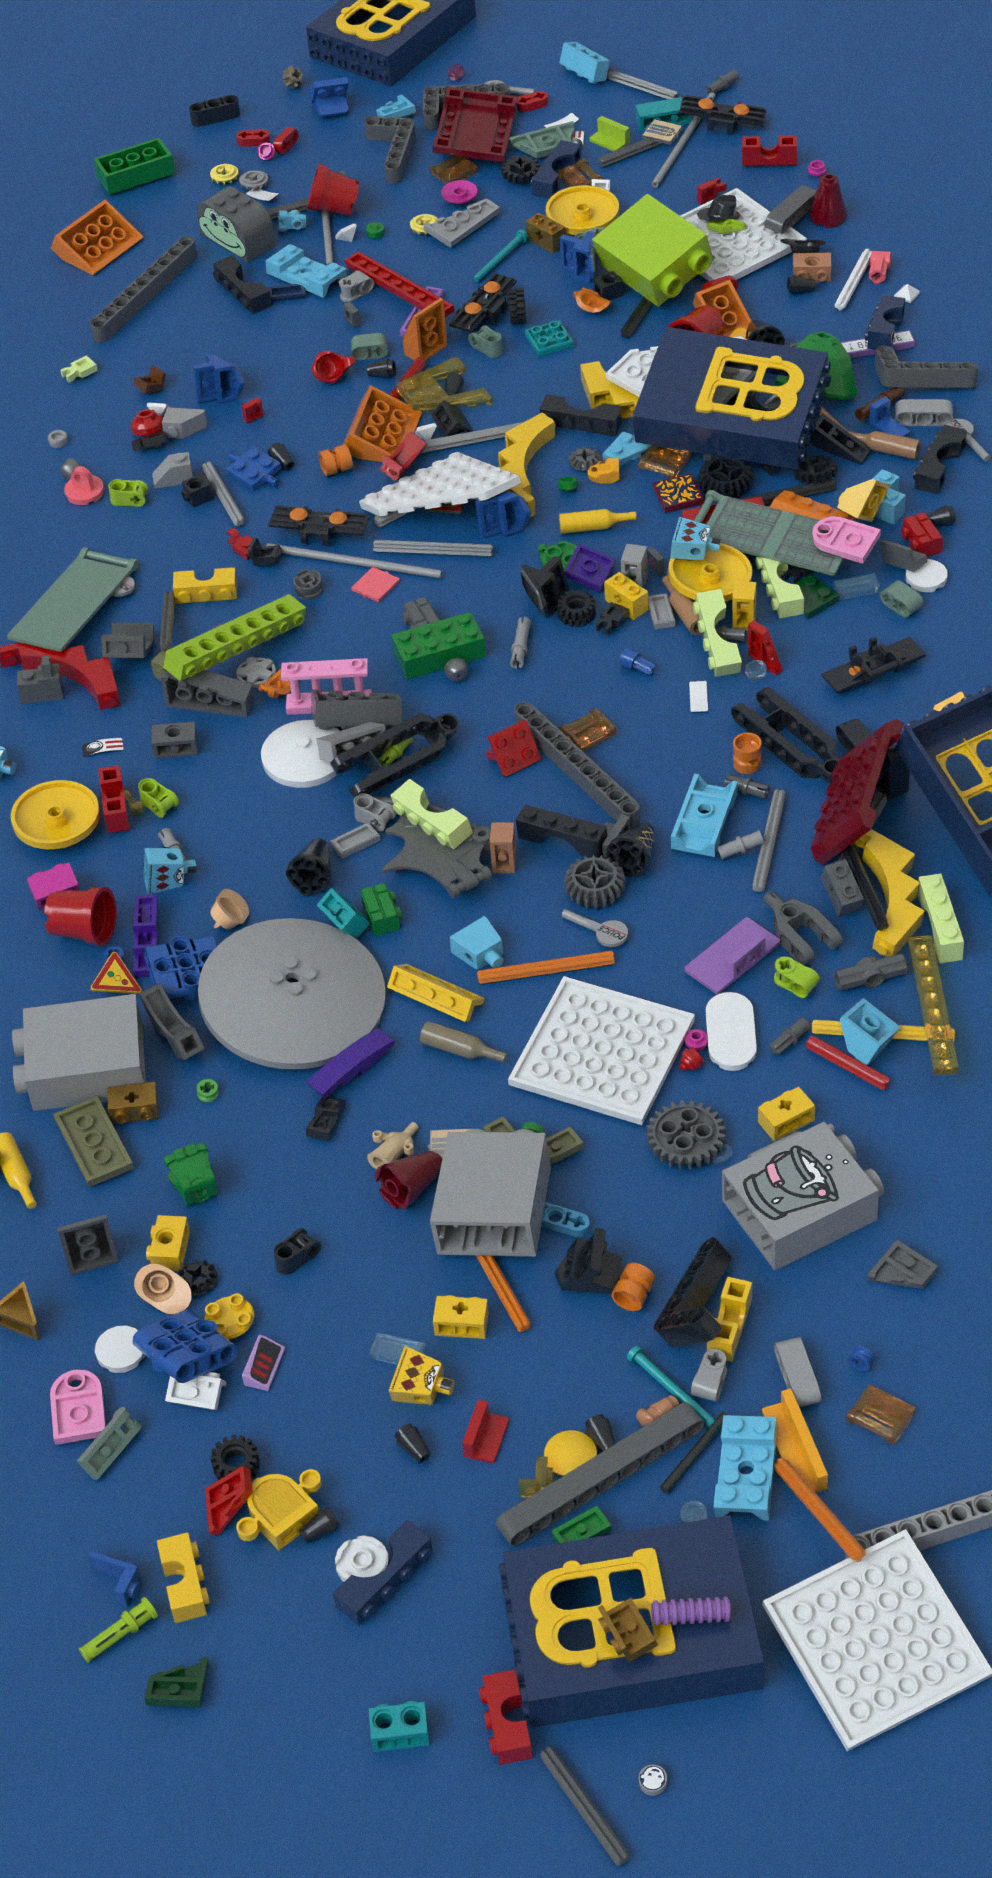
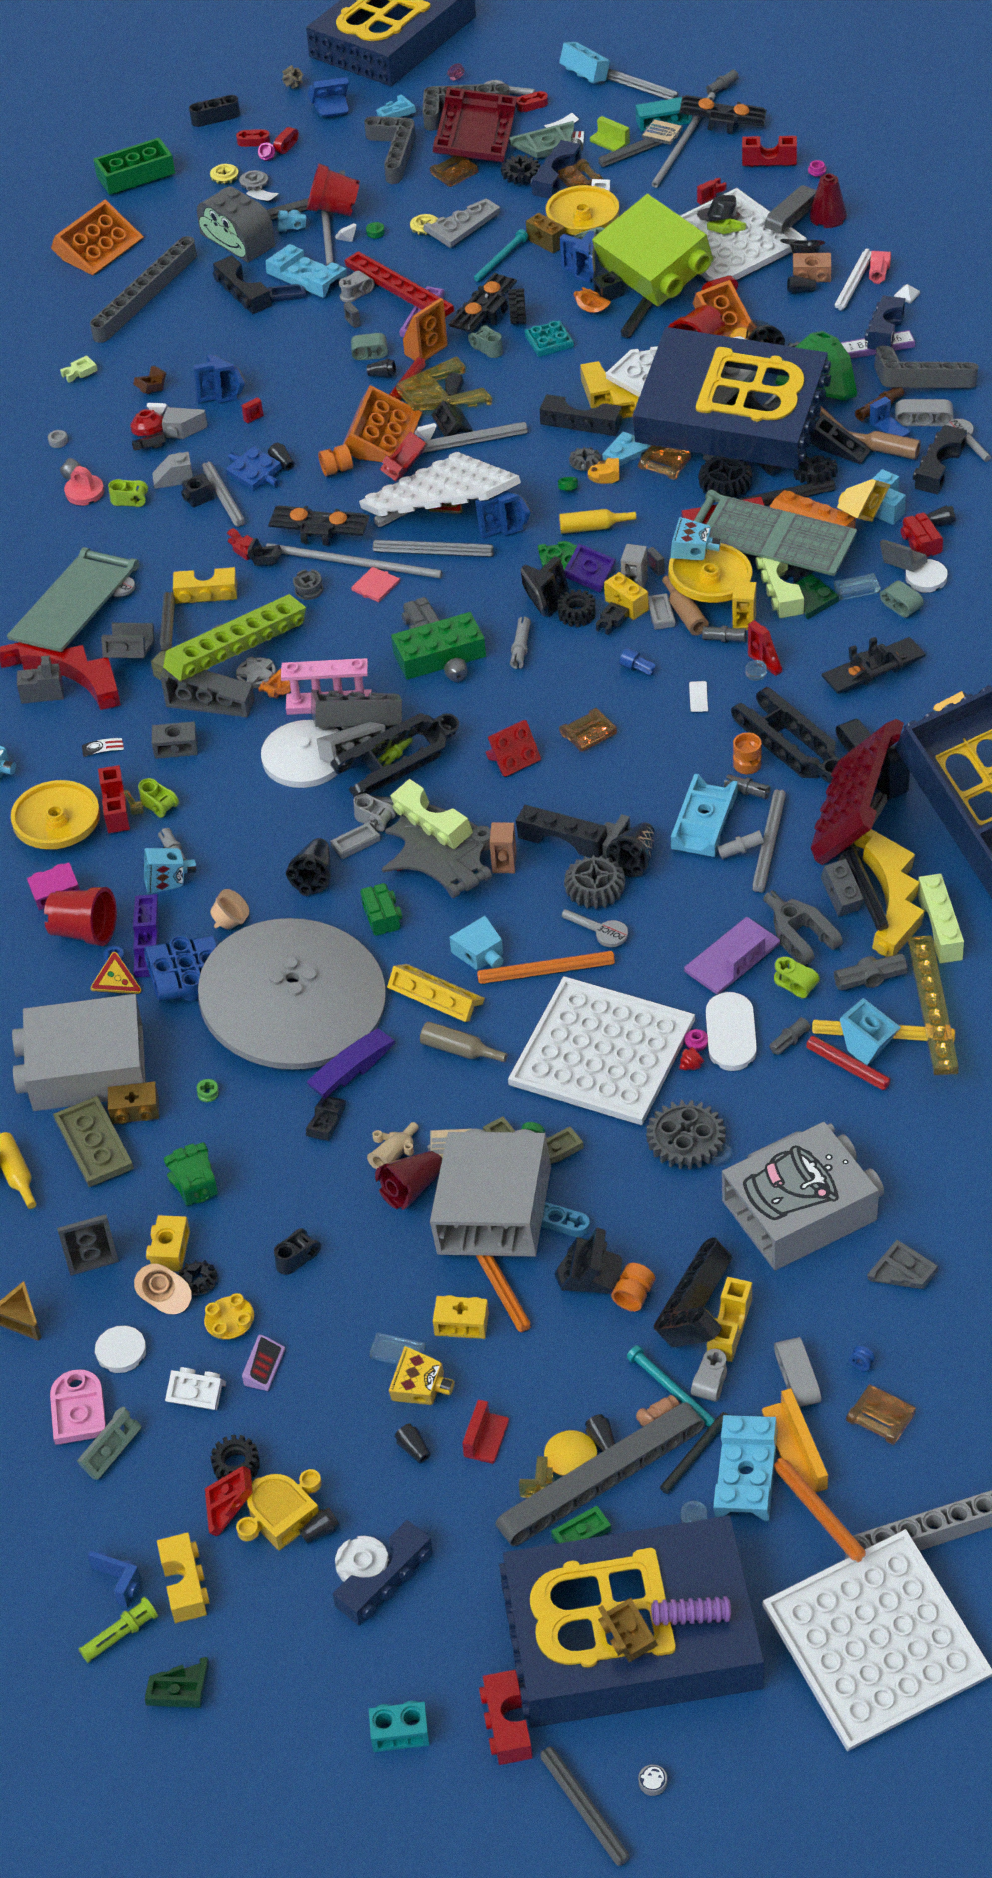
blue connector [132,1310,238,1383] -> none
dark grey arch [138,983,205,1060] -> none
red hair [311,351,356,383] -> none
teal brick [317,888,370,939] -> none
dark pink dish [441,180,478,204] -> none
yellow arch [498,412,556,517] -> none
dark grey beam [514,702,640,829] -> none
tile [653,474,704,513] -> none
yellowish green arch [693,589,742,677] -> none
yellow brick [758,1086,815,1142] -> none
bright pink plate [812,516,881,564] -> none

